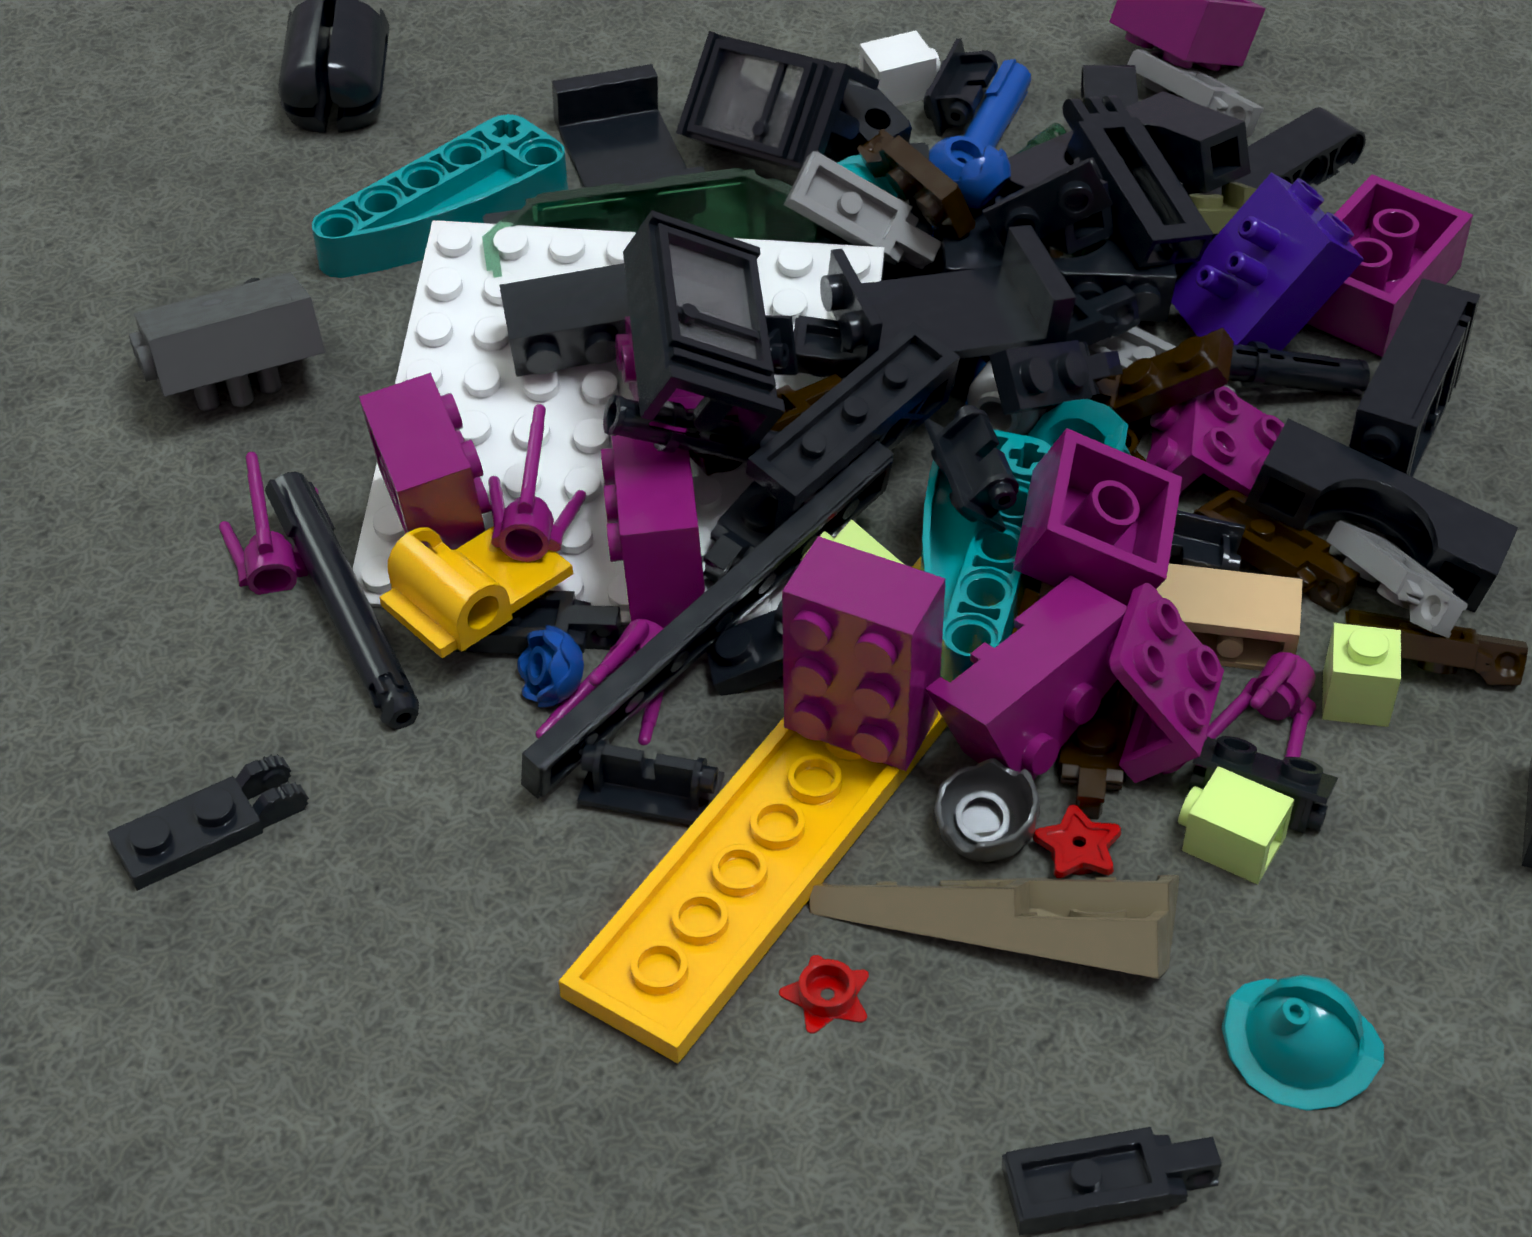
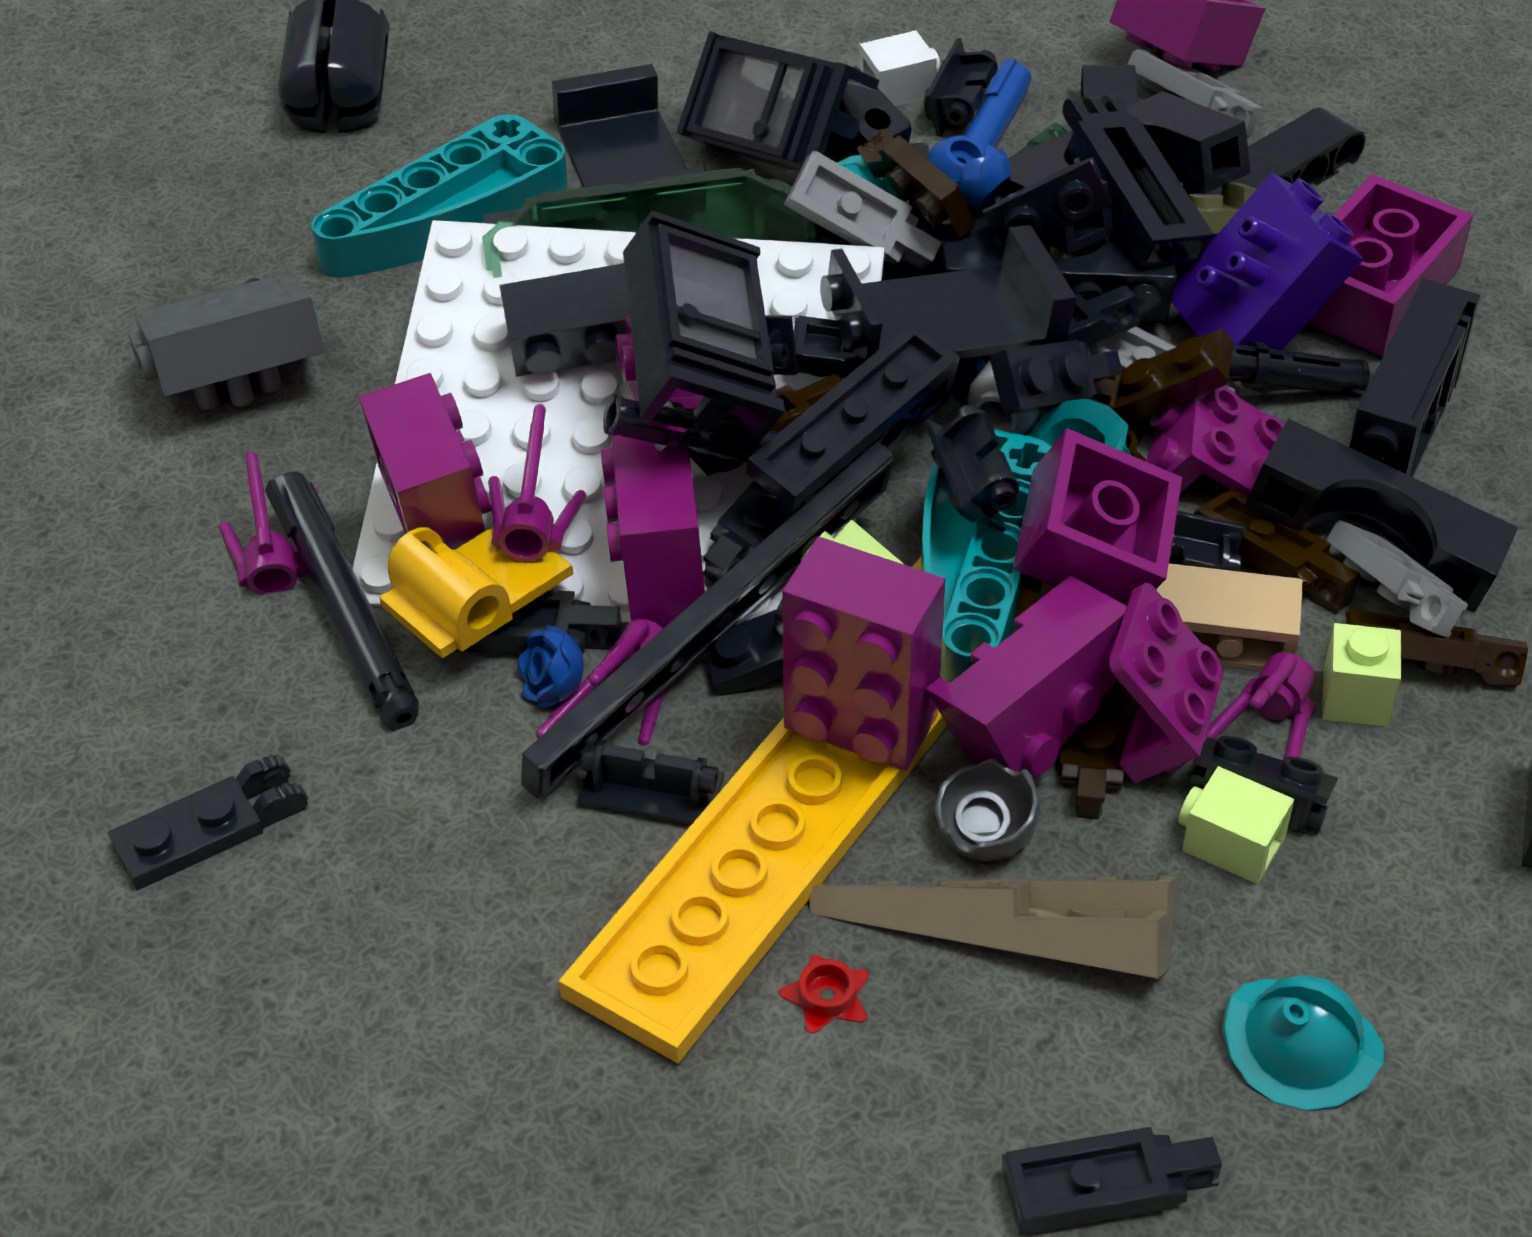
red plate [1032,805,1121,878] -> none

